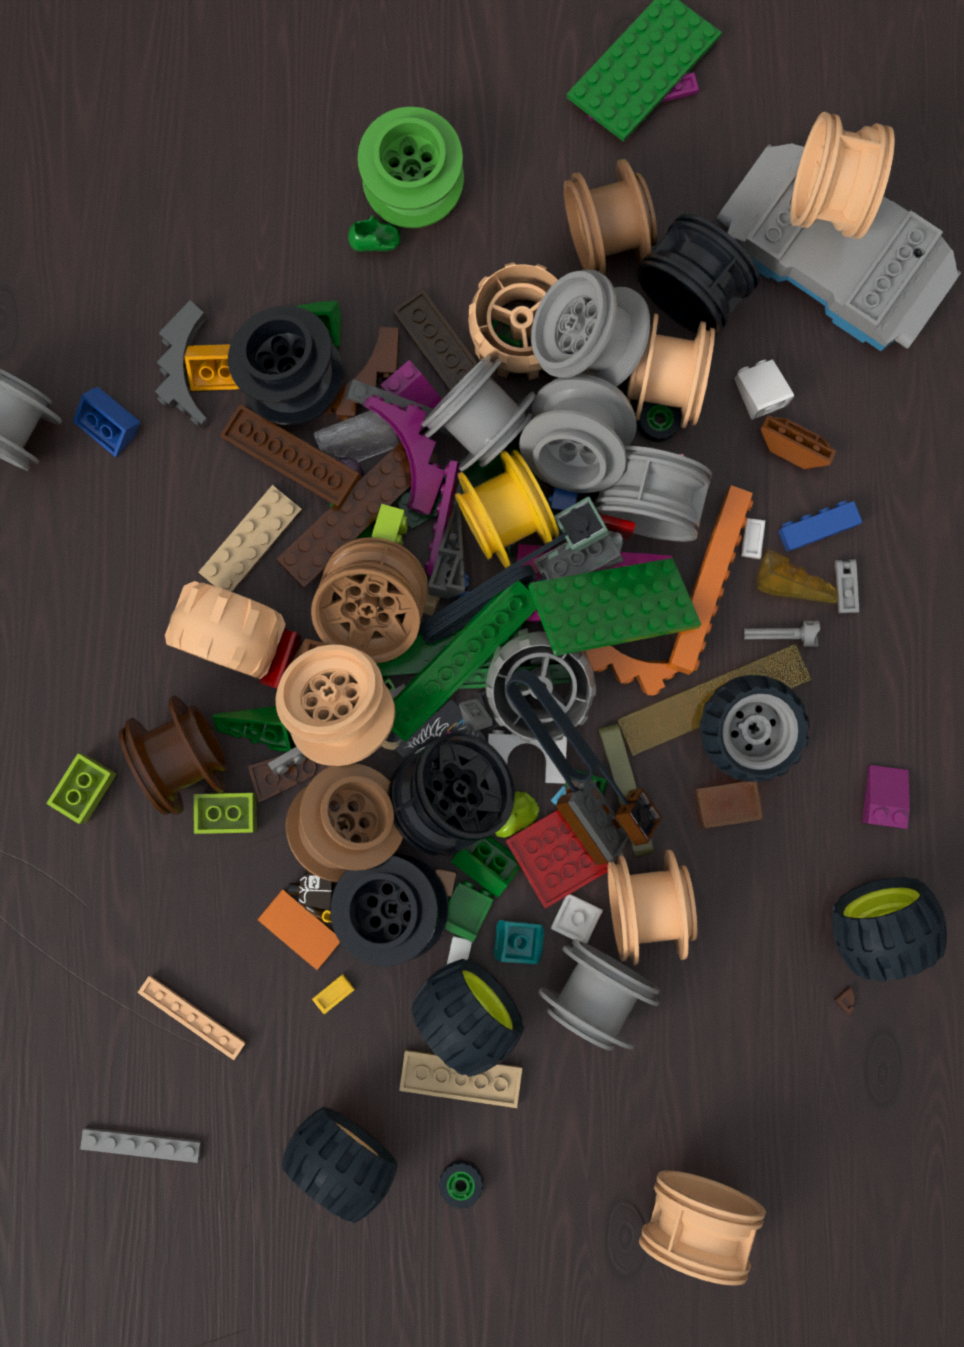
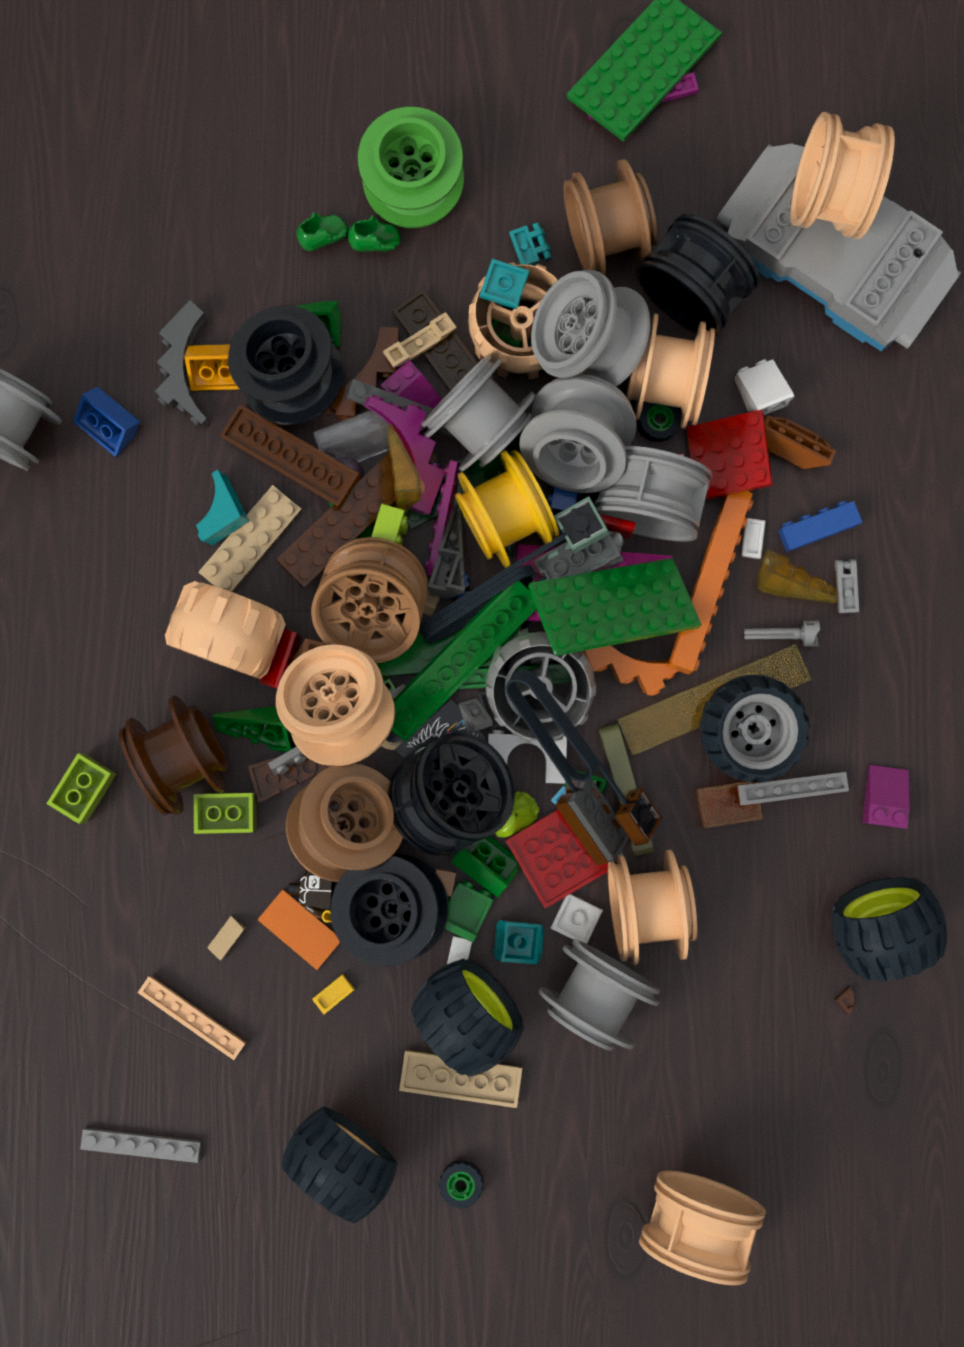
none -> teal arch [196,470,249,546]
none -> tan slope [207,916,247,961]
none -> green piece [296,212,349,251]
none -> tan slope [383,312,457,368]
none -> clear yellow wedge [388,425,425,510]
none -> teal tile [479,259,530,309]
none -> teal plate [509,223,552,265]
none -> red plate [687,409,773,500]
none -> light grey plate [738,772,849,805]

